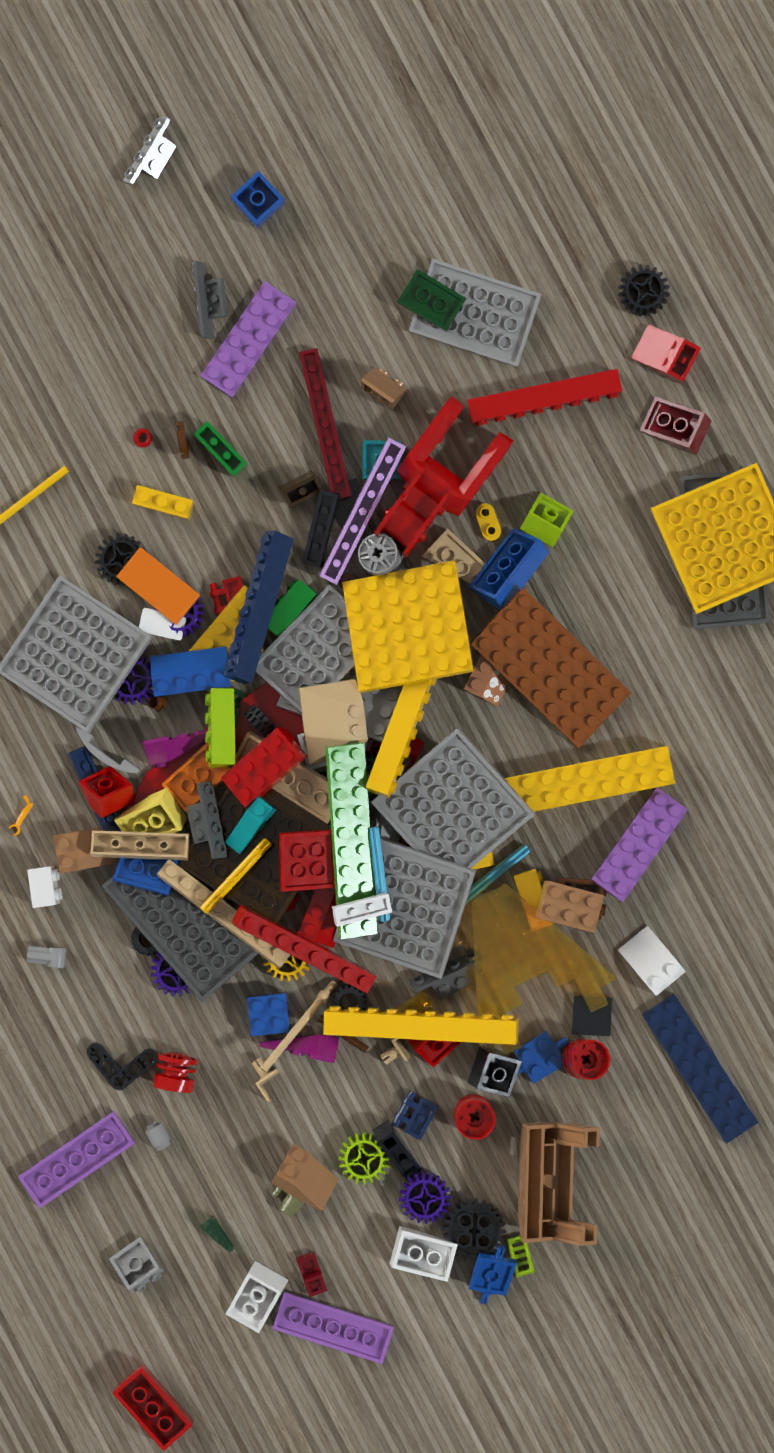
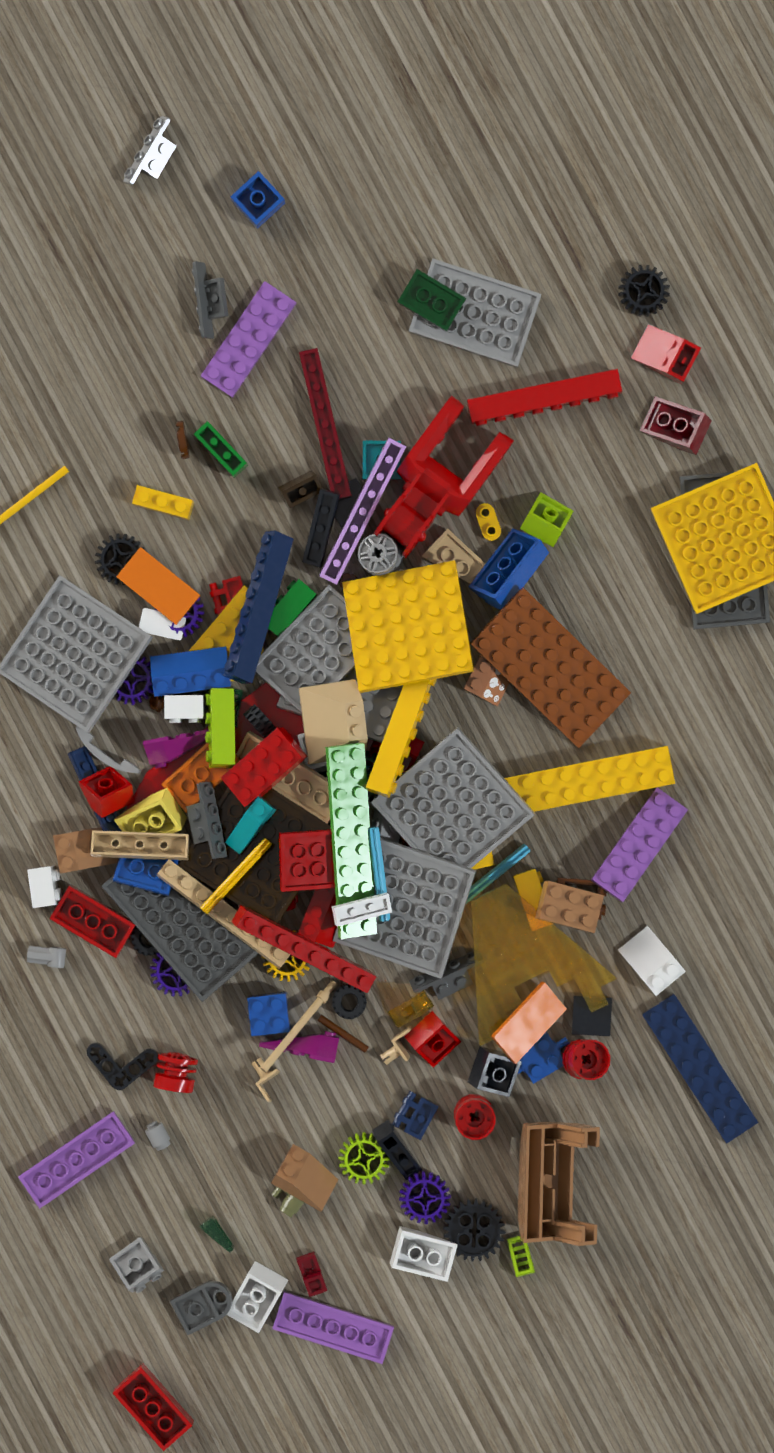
light orange piece [9,795,33,836] -> none
red plate [133,428,152,448] -> none
yellow brick [323,1006,519,1045] -> none
medium nougat slope [361,367,406,410] -> none
blue plate [468,1245,517,1305] -> none
none -> red brick [50,885,136,958]
none -> white brick [164,695,206,723]
none -> dark grey plate [170,1281,232,1335]
none -> orange tile [491,982,567,1064]

